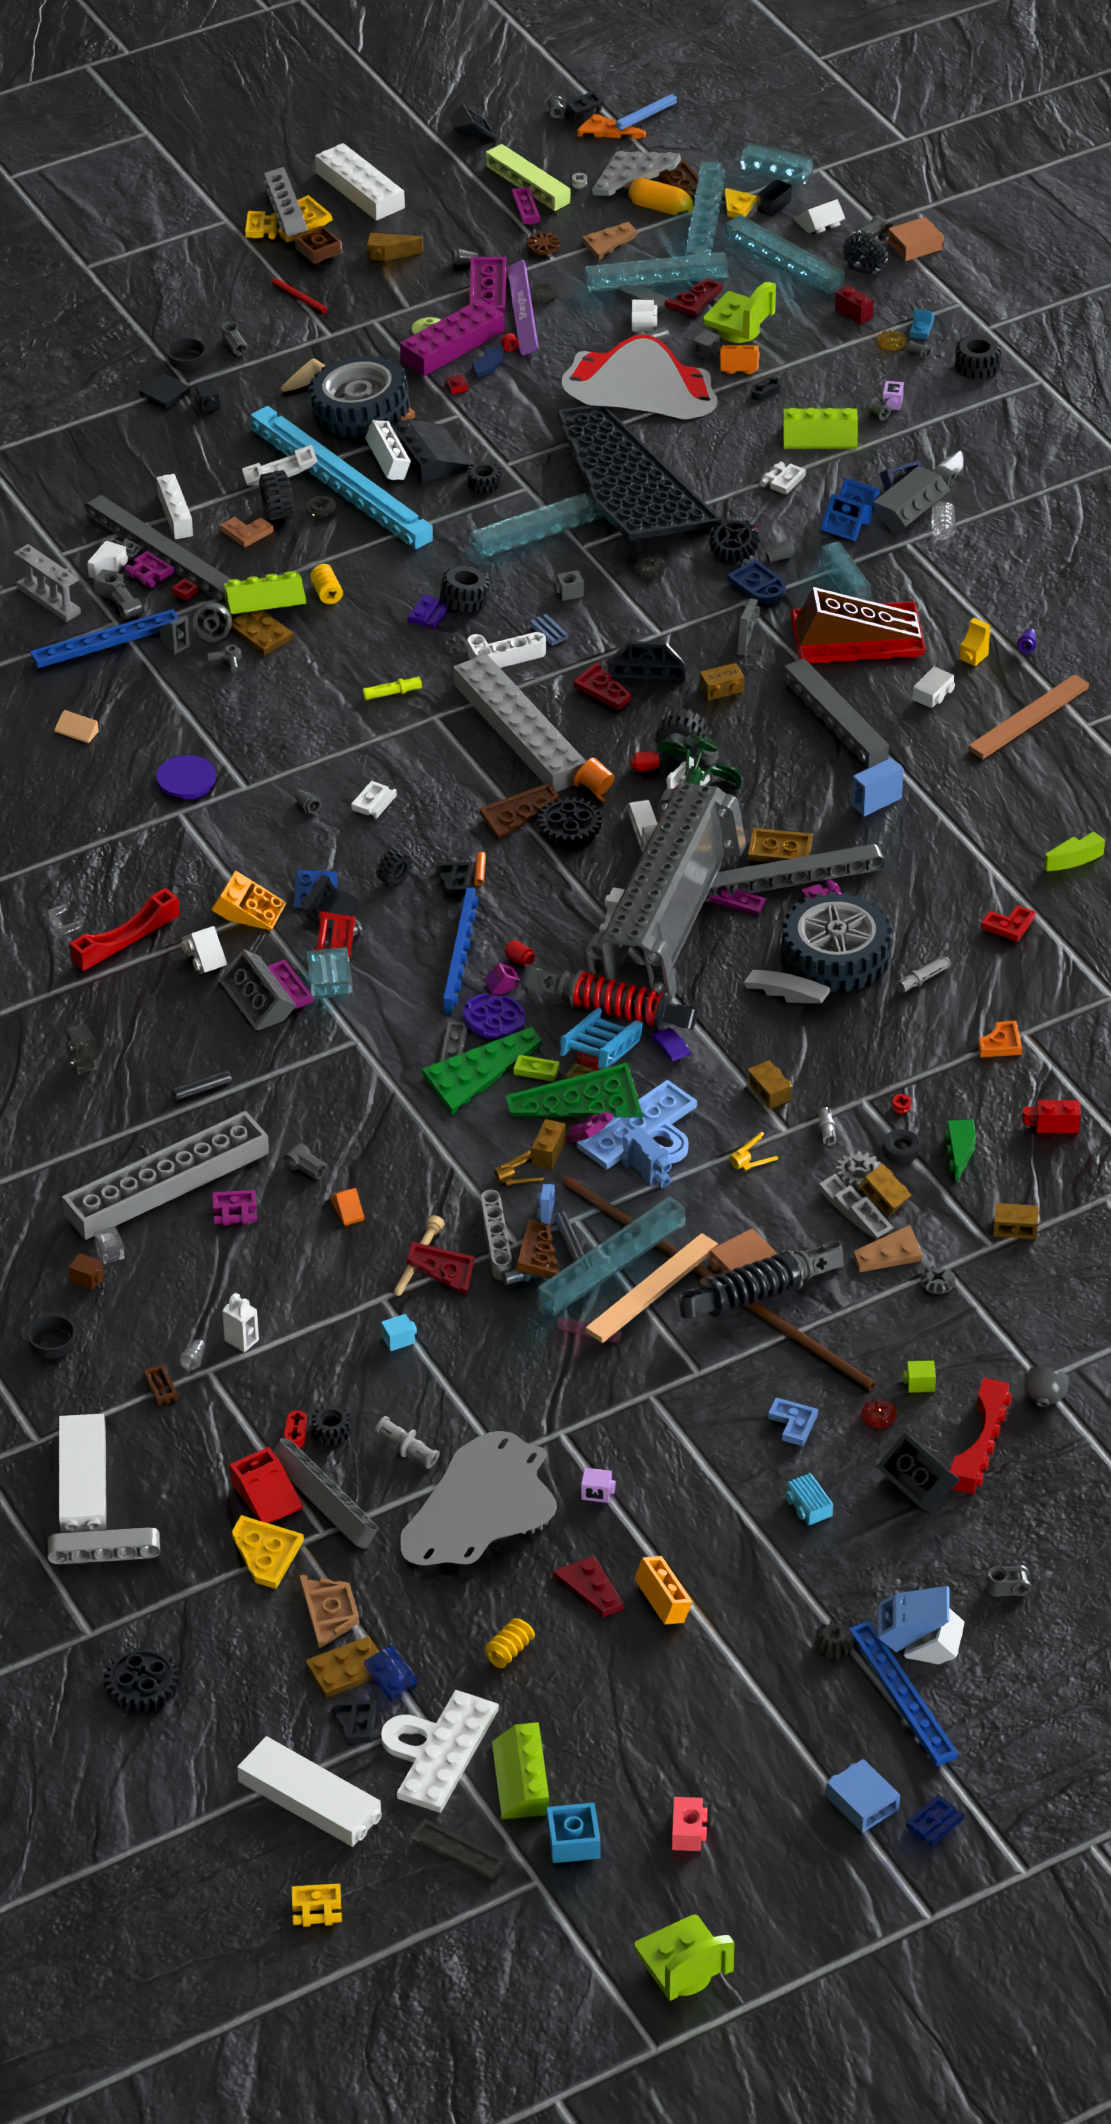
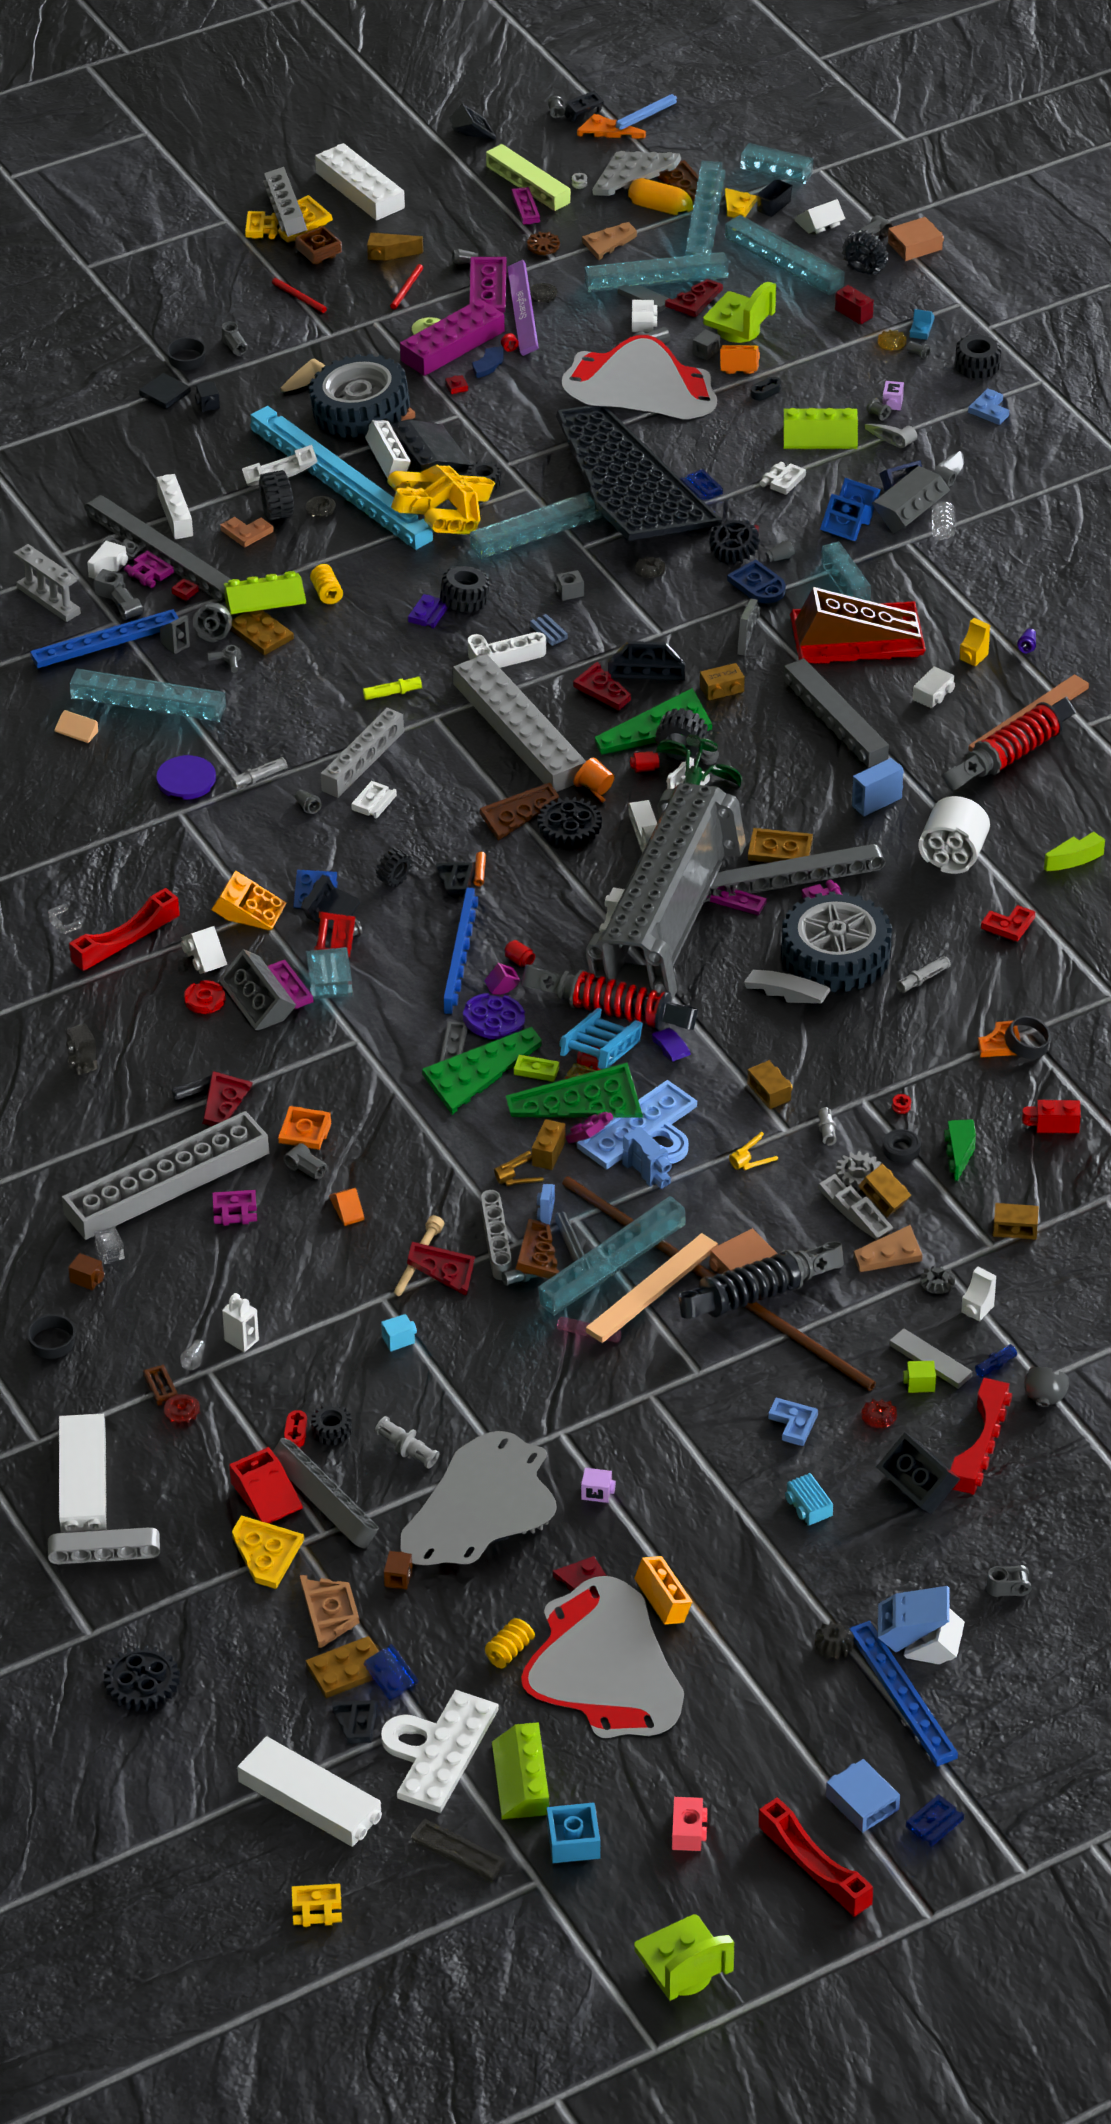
none -> clear light blue brick [70,669,226,722]
none -> clear red gear [164,1394,200,1424]
none -> red tile [184,980,226,1014]
none -> dark red wing [202,1071,253,1126]
none -> light grey pin [230,757,287,789]
none -> orange plate [278,1106,331,1150]
none -> light grey brick [321,708,404,798]
none -> reddish brown brick [384,1551,413,1589]
none -> yellow piece [387,465,495,534]
none -> red bar [390,264,423,310]
none -> light grey piece [521,1576,684,1738]
none -> green wing [595,688,712,755]
none -> clear blue plate [680,469,723,501]
none -> red arch [759,1797,873,1917]
none -> light grey piece [865,424,917,448]
none -> light grey tile [890,1329,973,1389]
none -> white brick [919,796,990,874]
none -> piece [941,696,1077,792]
none -> white arch [961,1267,996,1321]
none -> medium blue plate [968,388,1009,425]
none -> clear blue pin [975,1344,1018,1378]
none -> black tyre [1004,1016,1051,1059]

